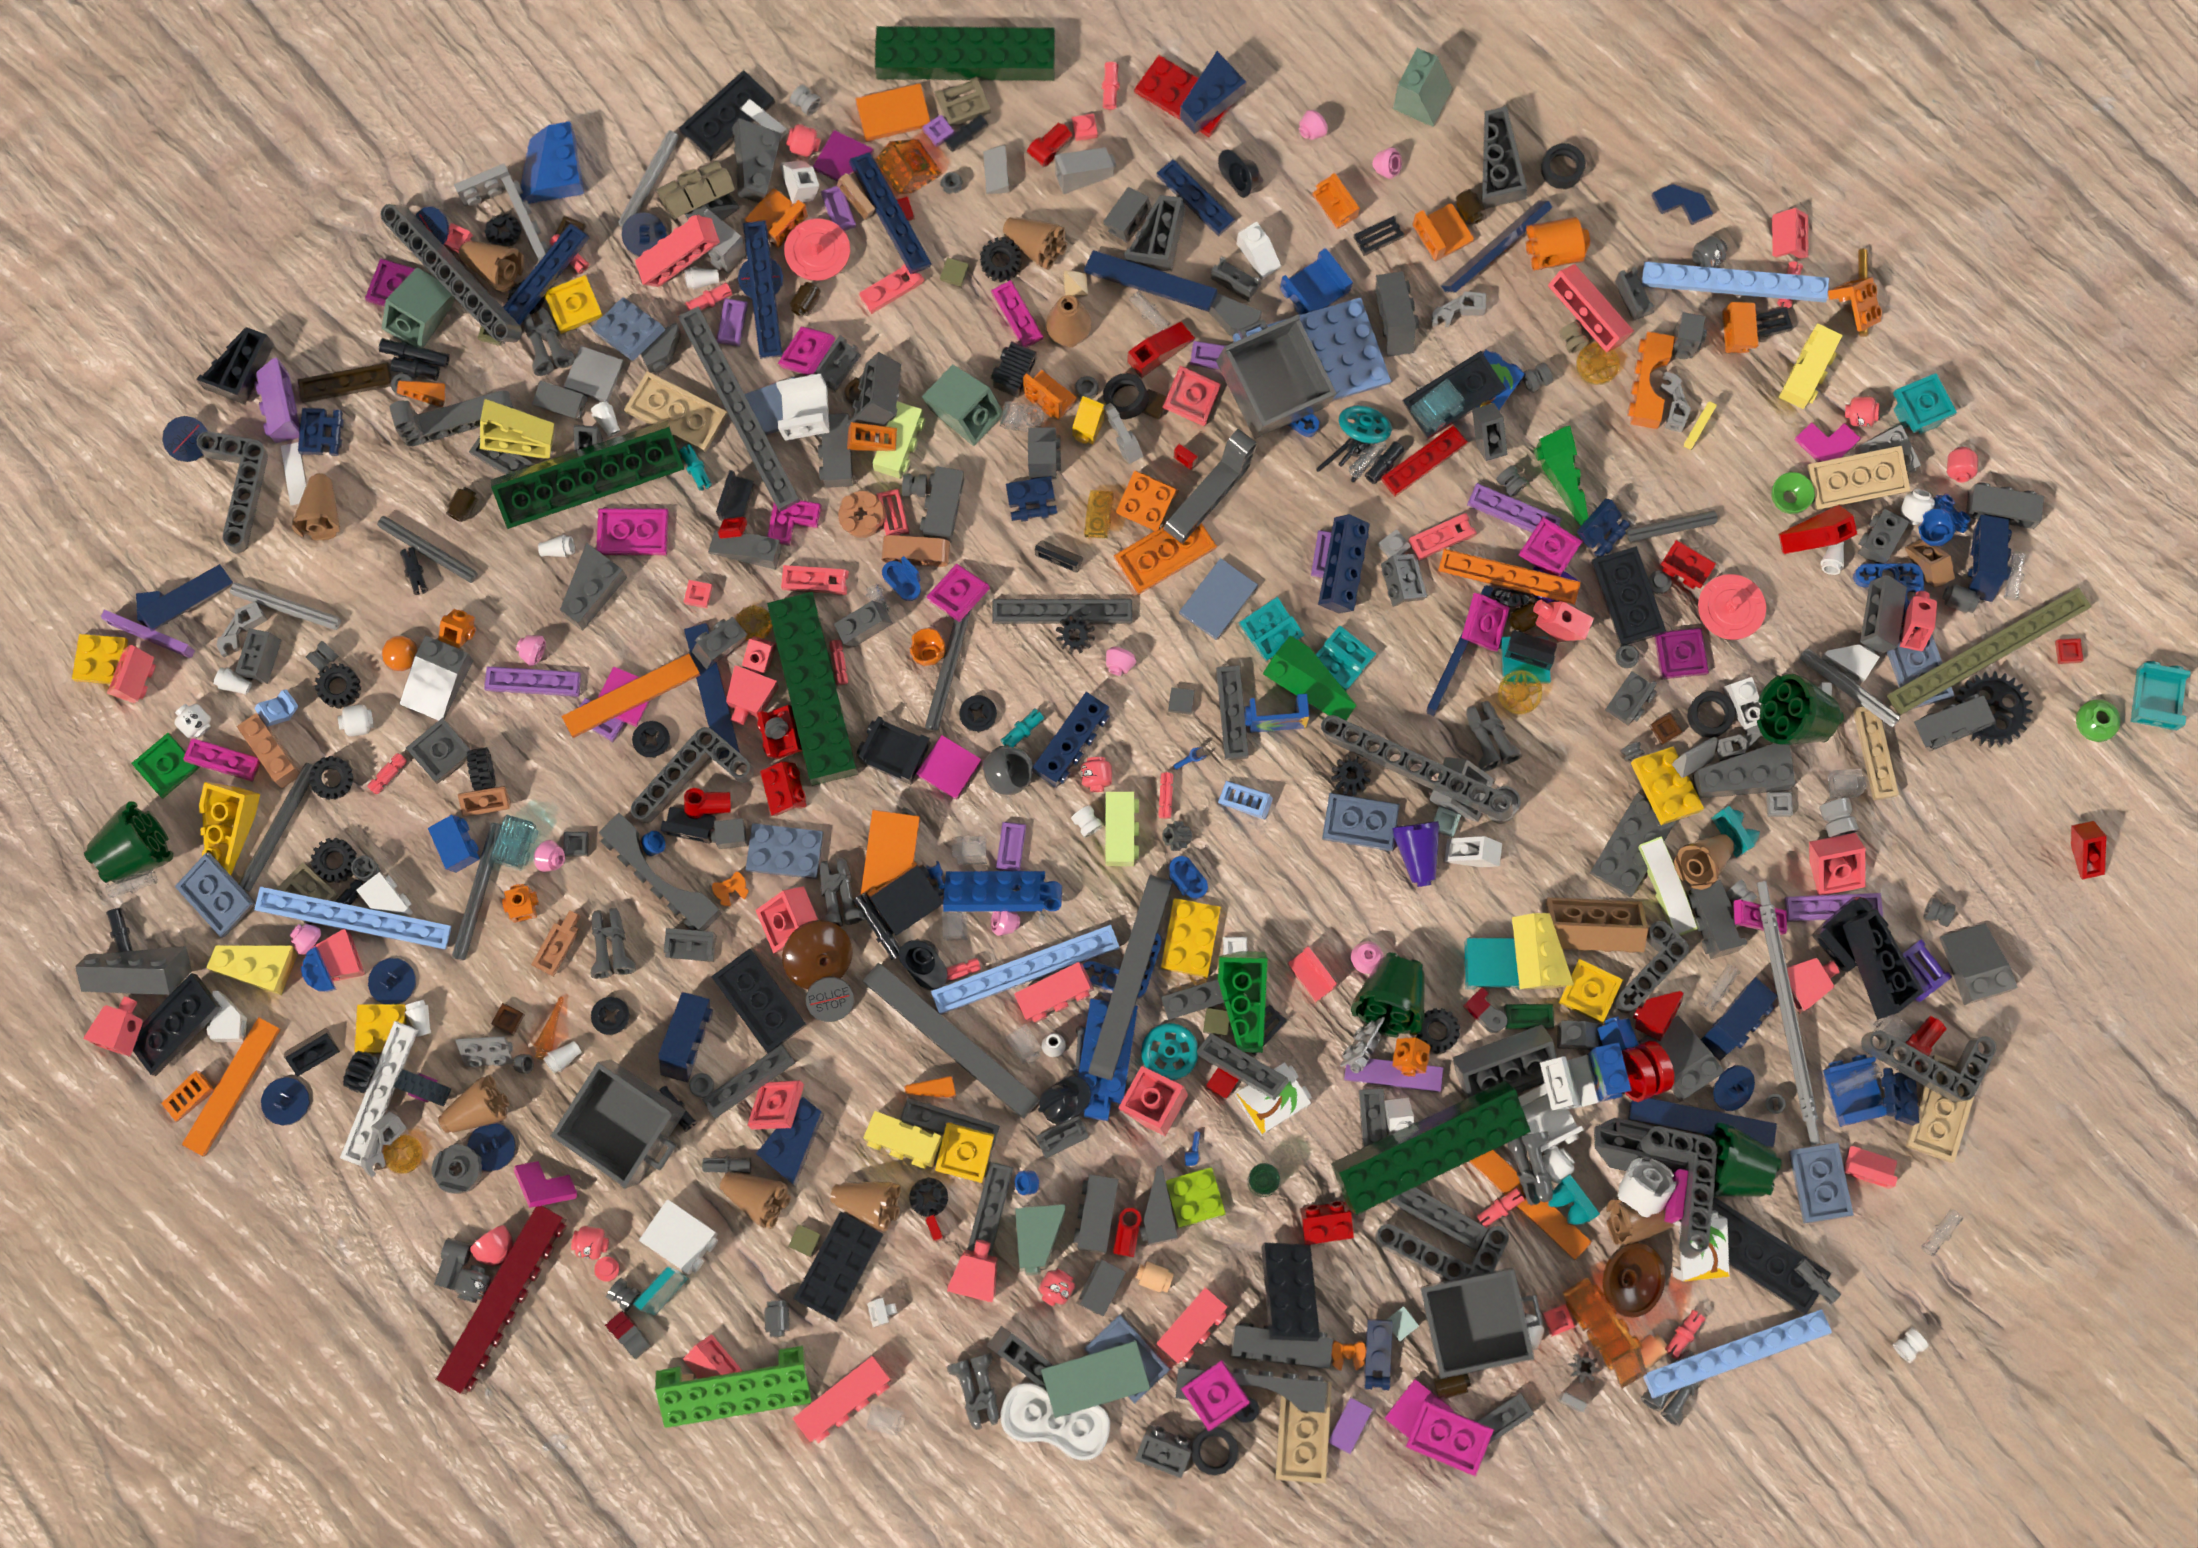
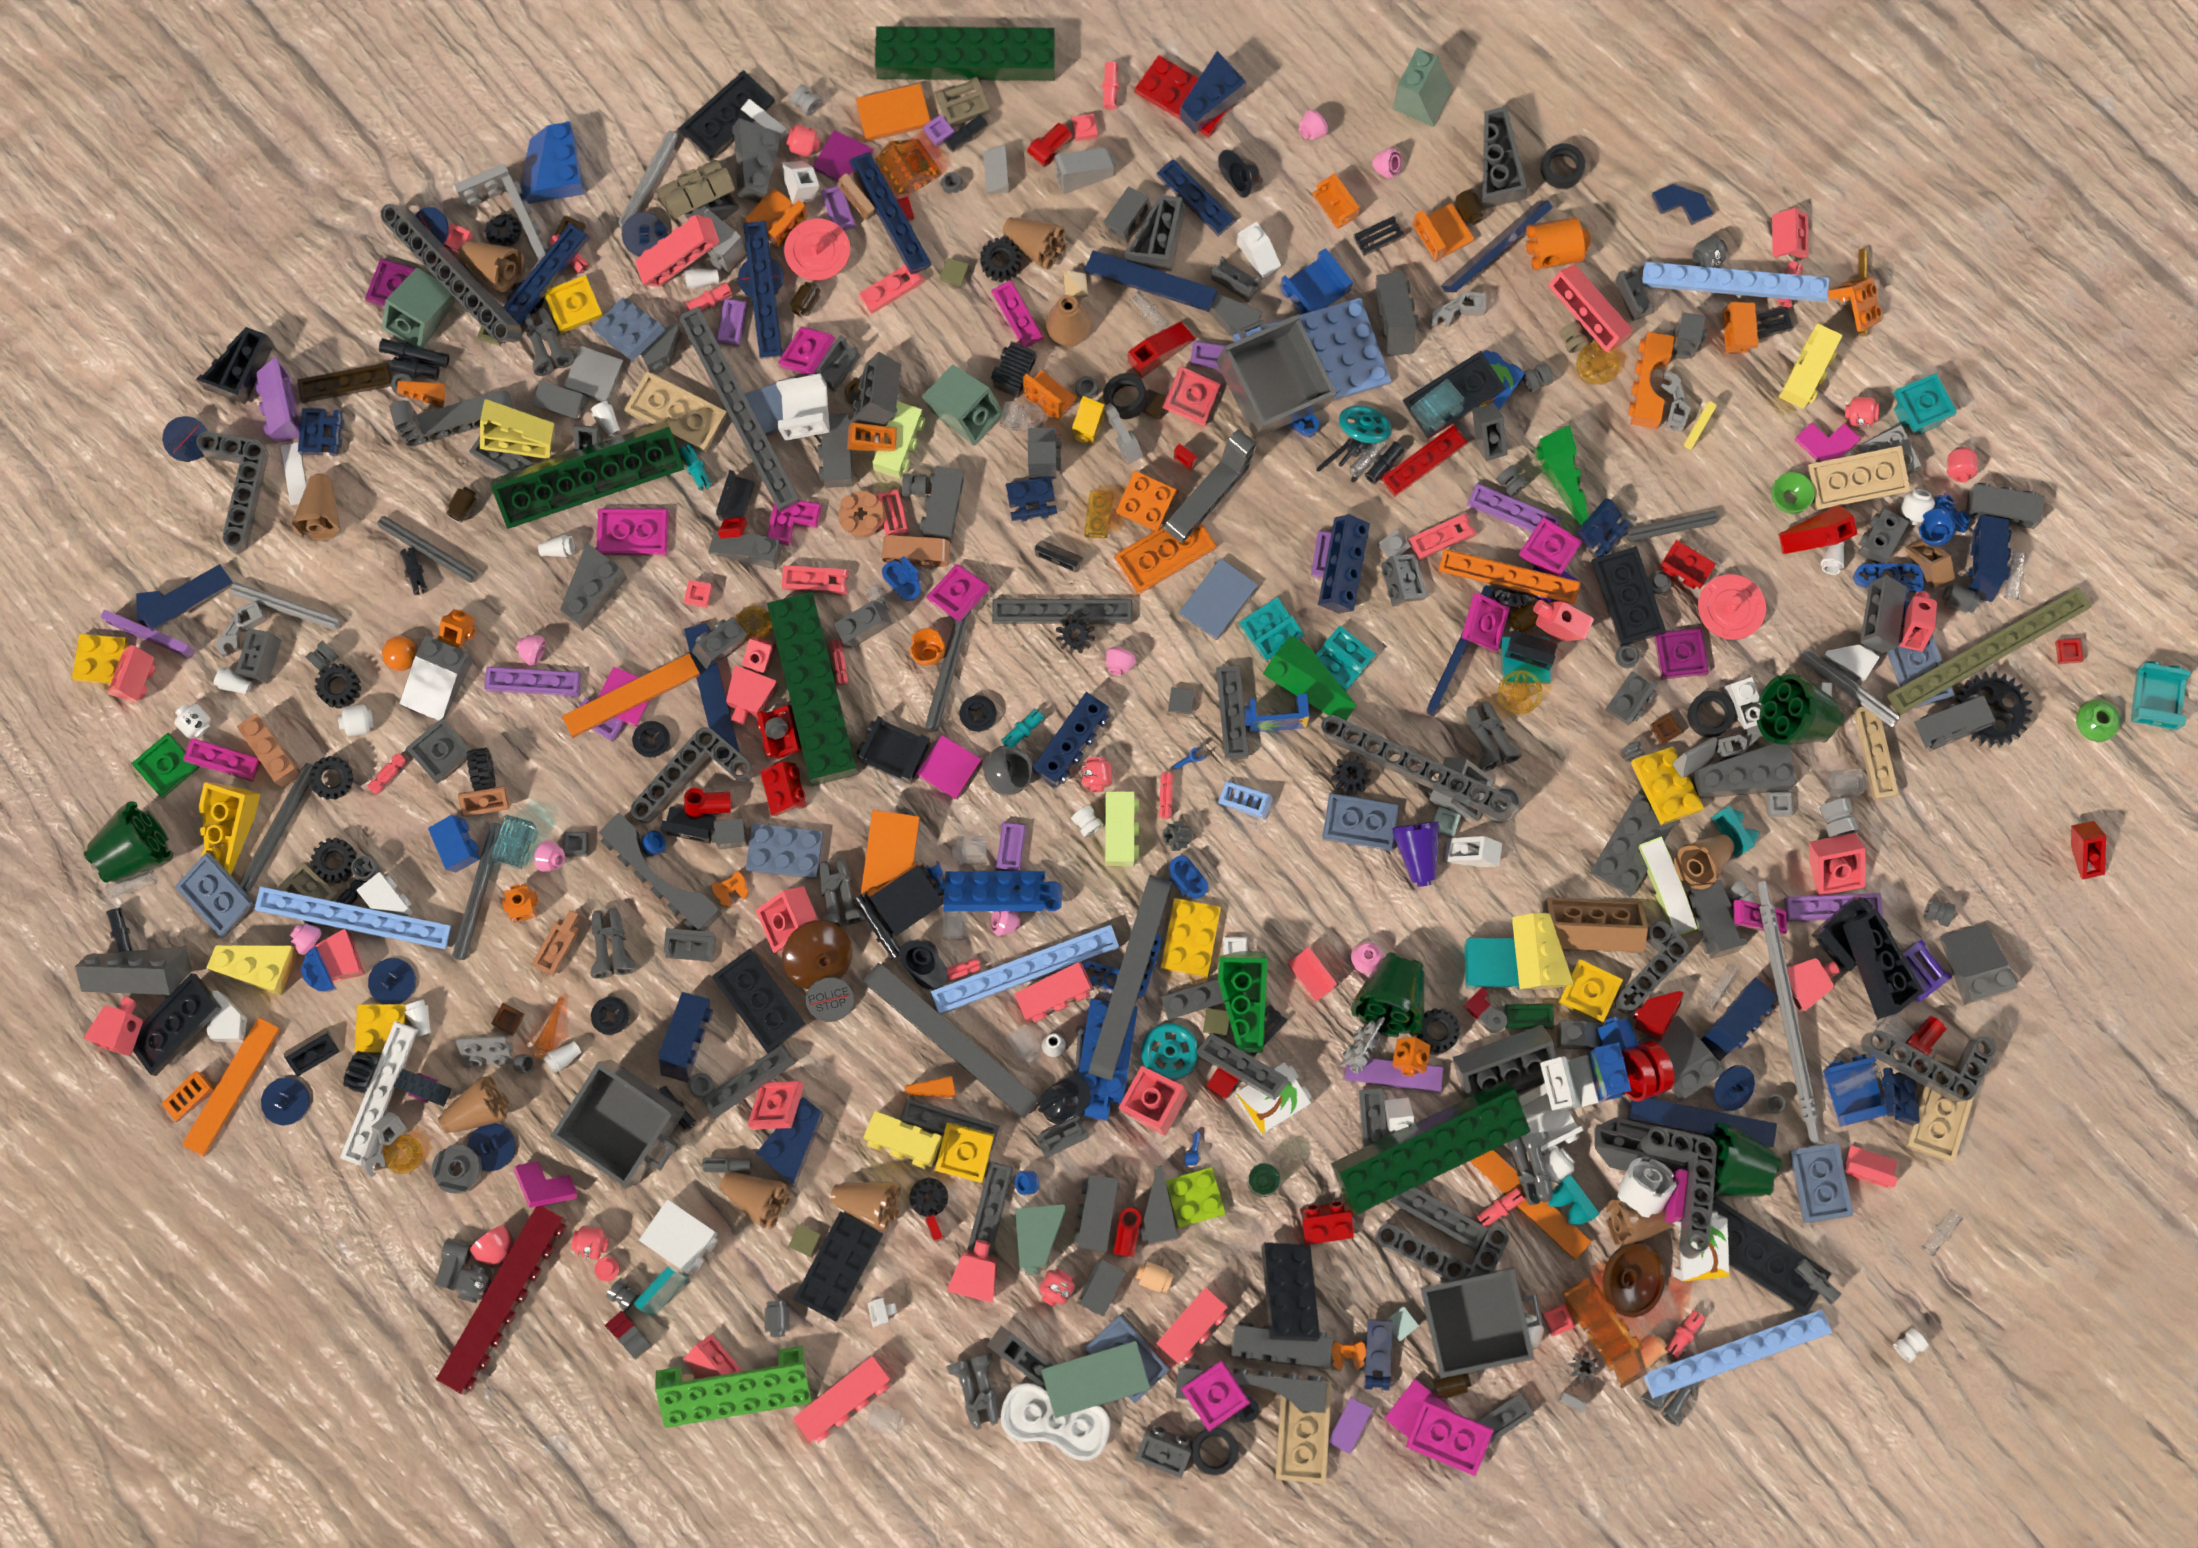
light blue bracket [254,689,298,727] -> none

